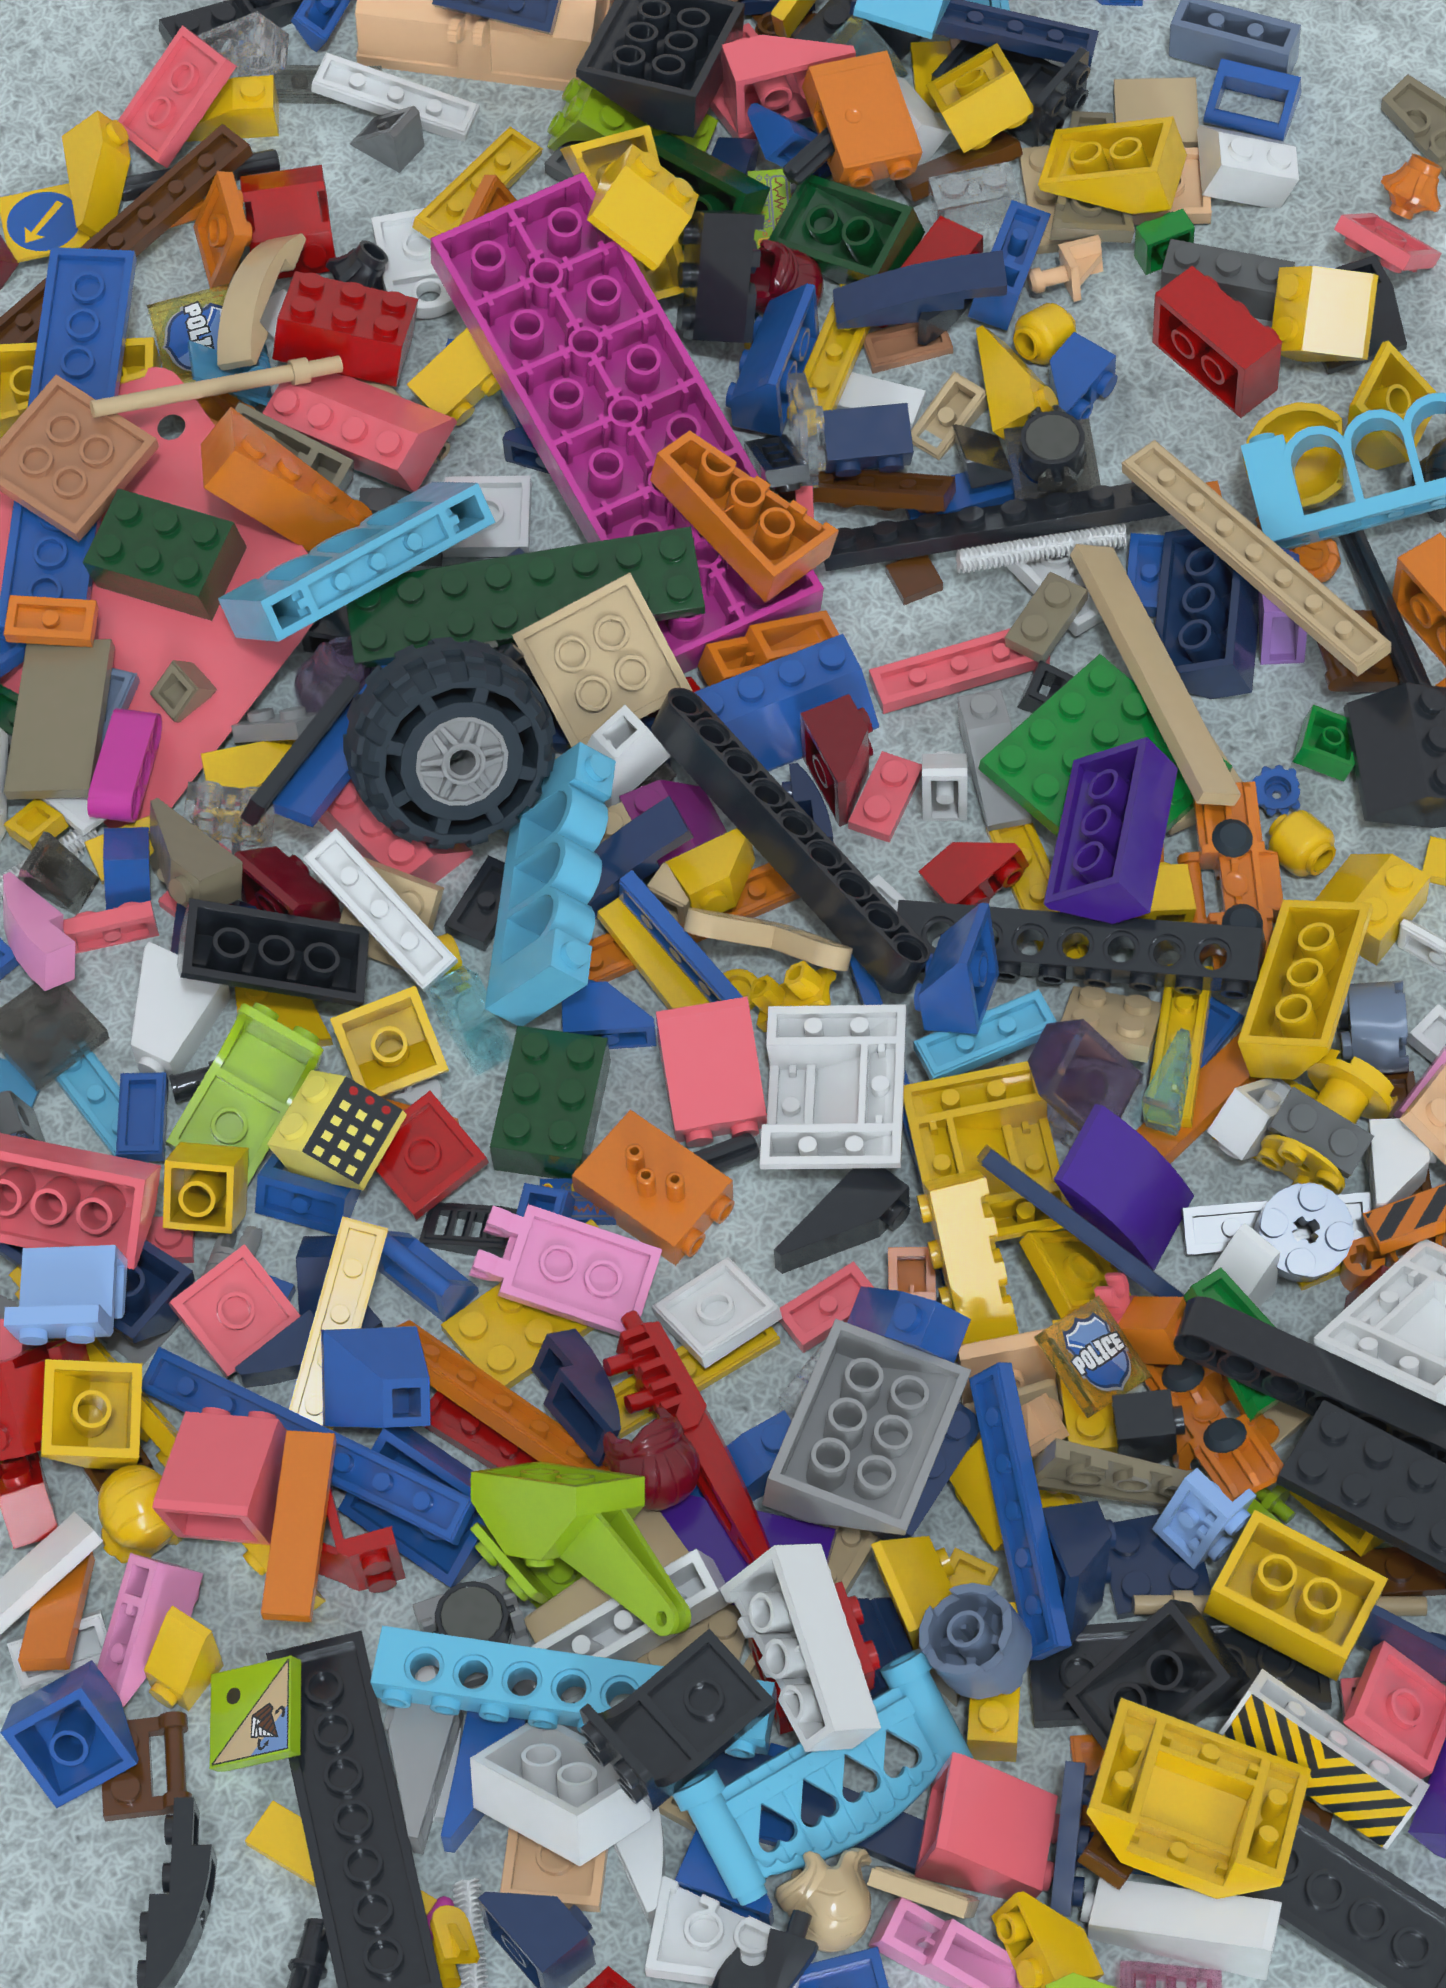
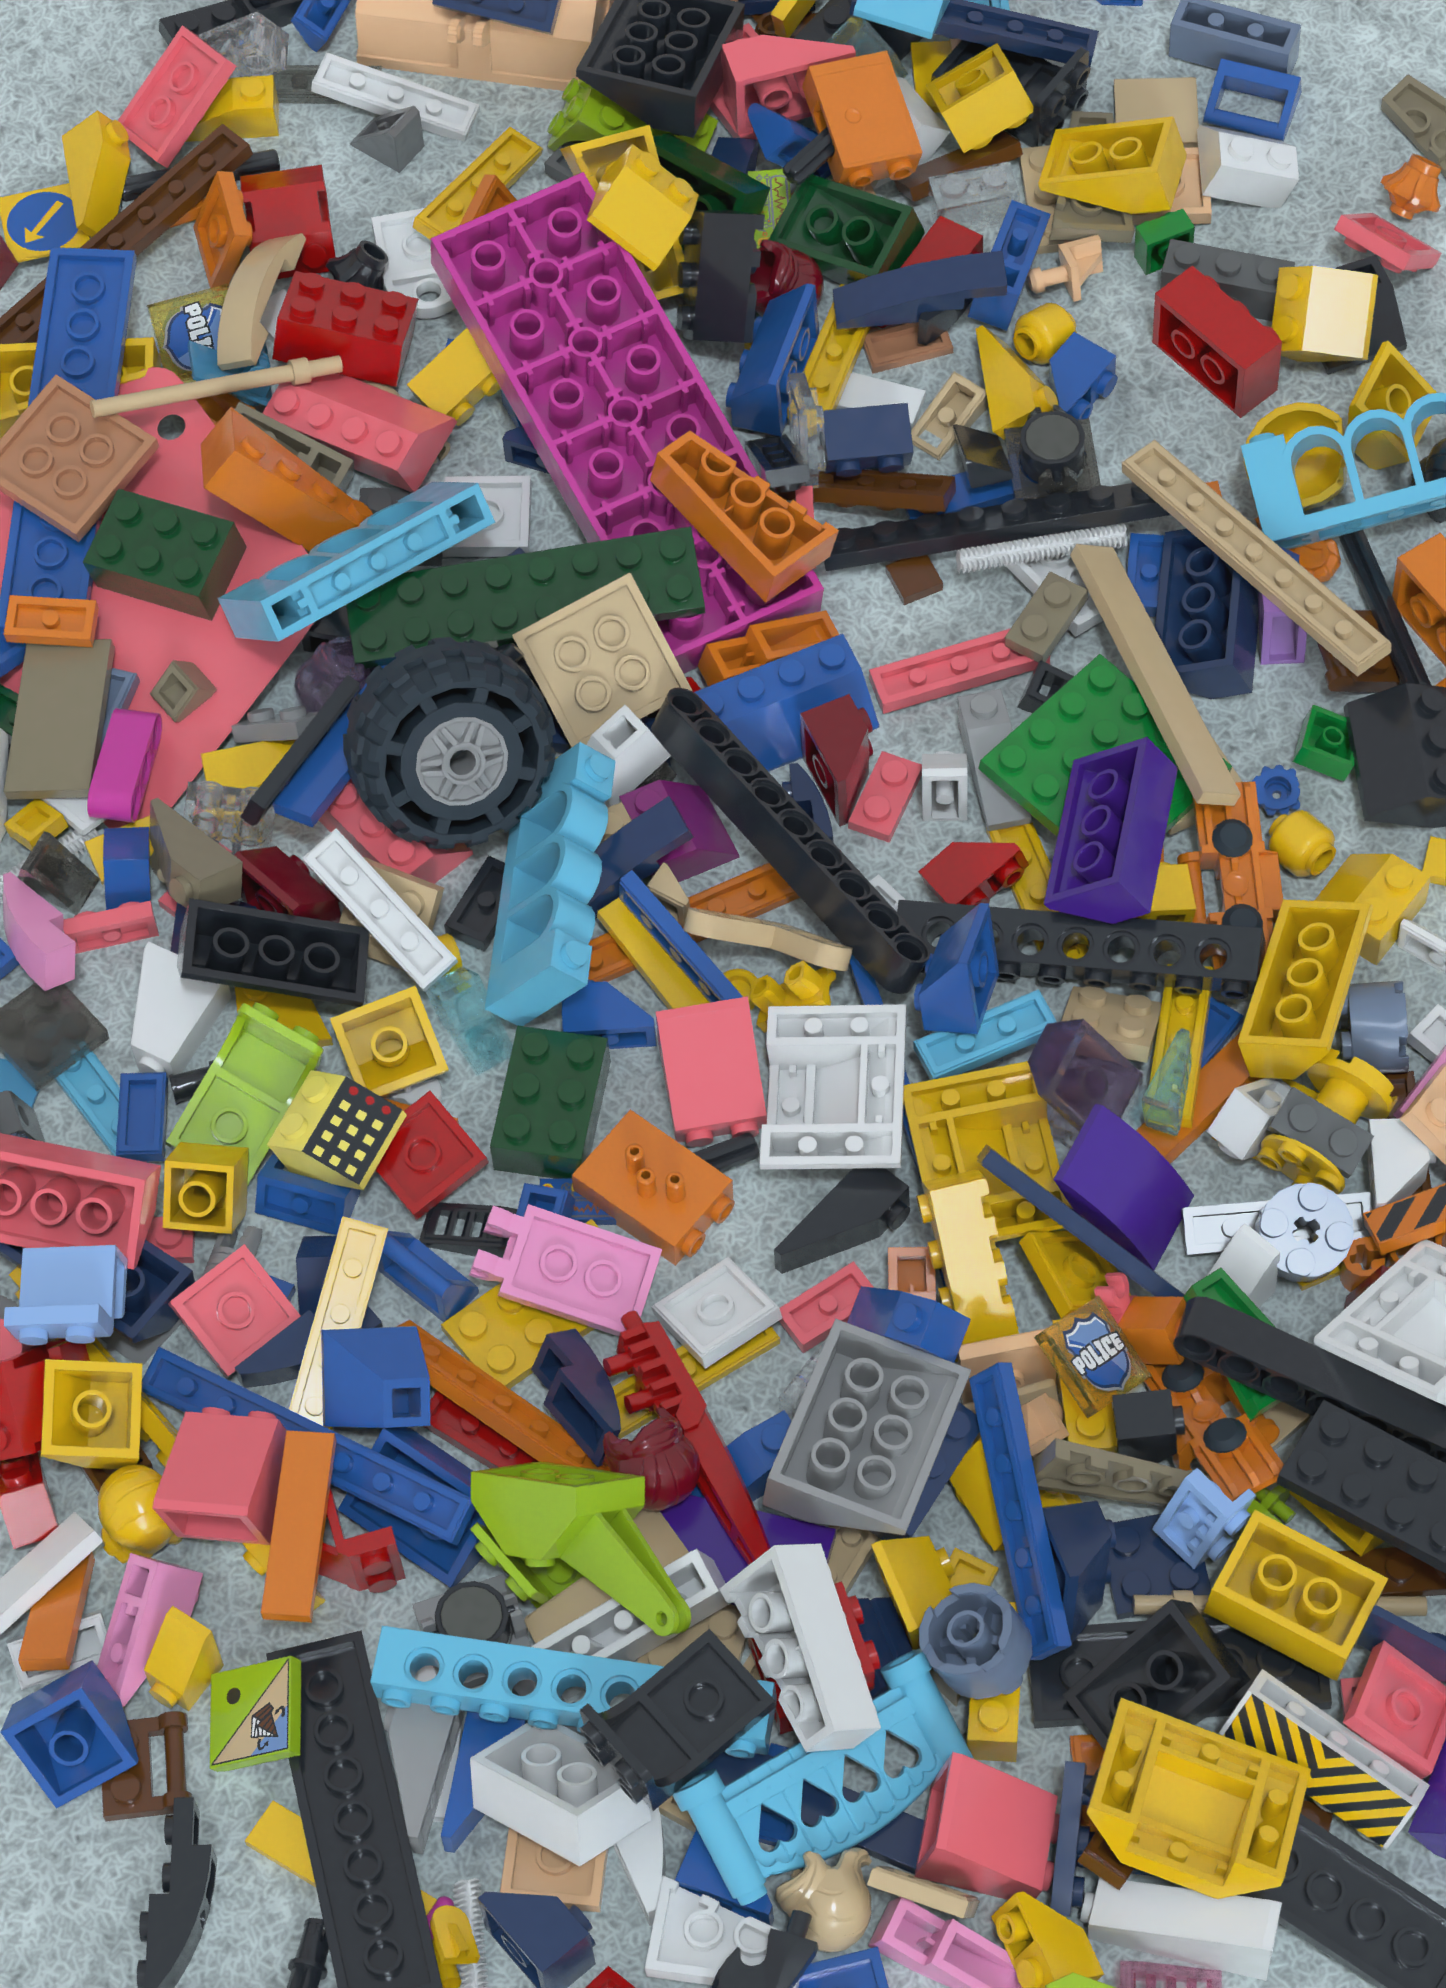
yellow slope [665,828,755,913] -> none

